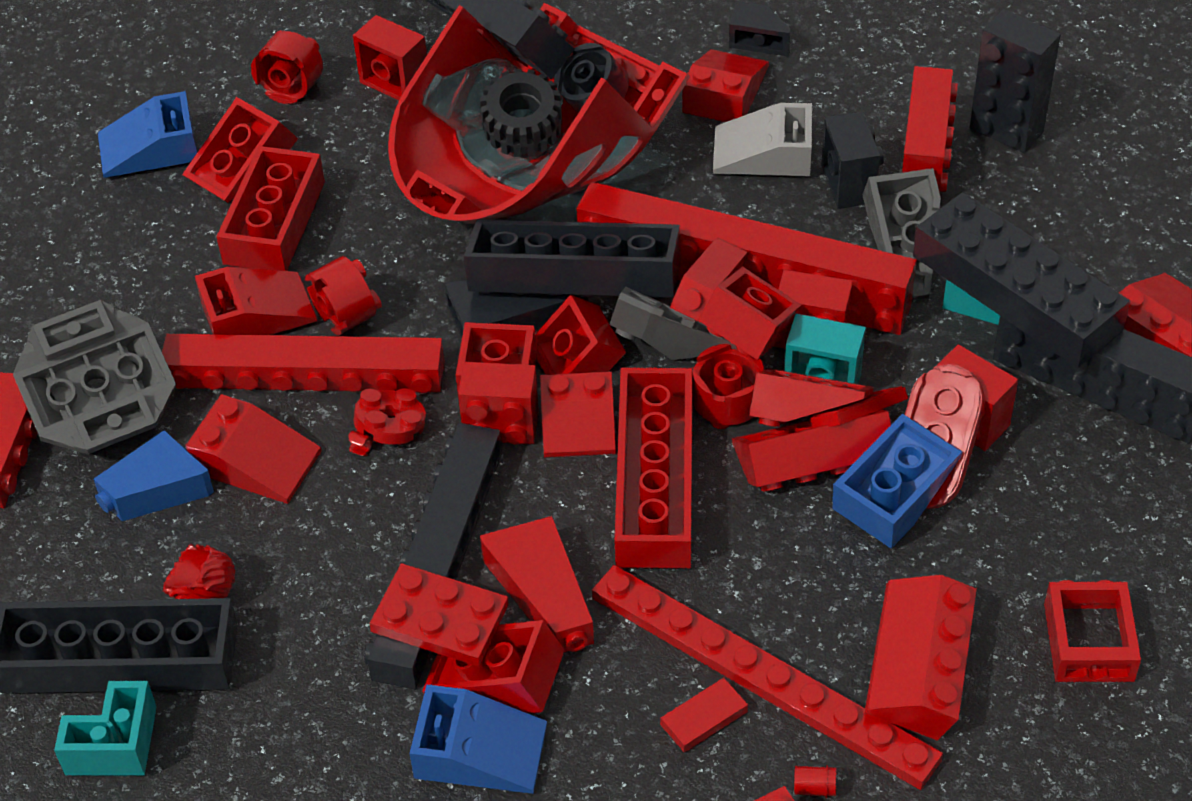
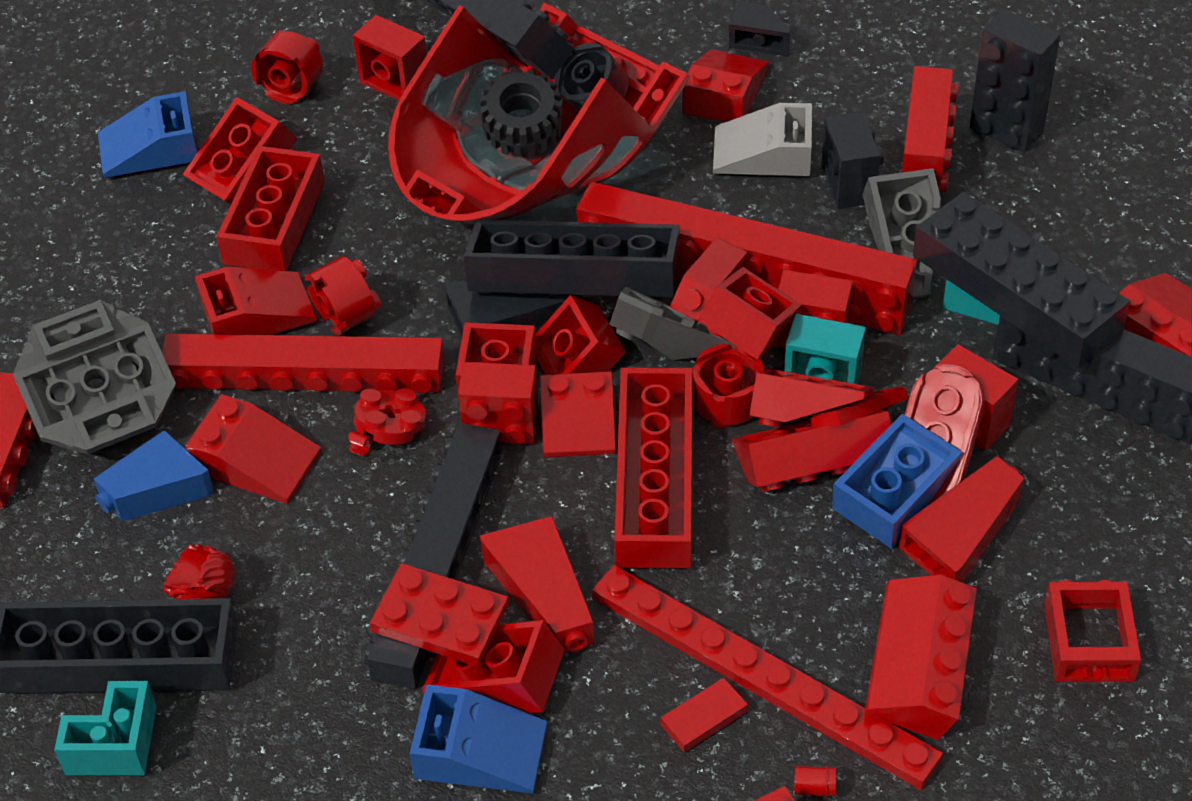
none -> red slope [899,456,1024,583]

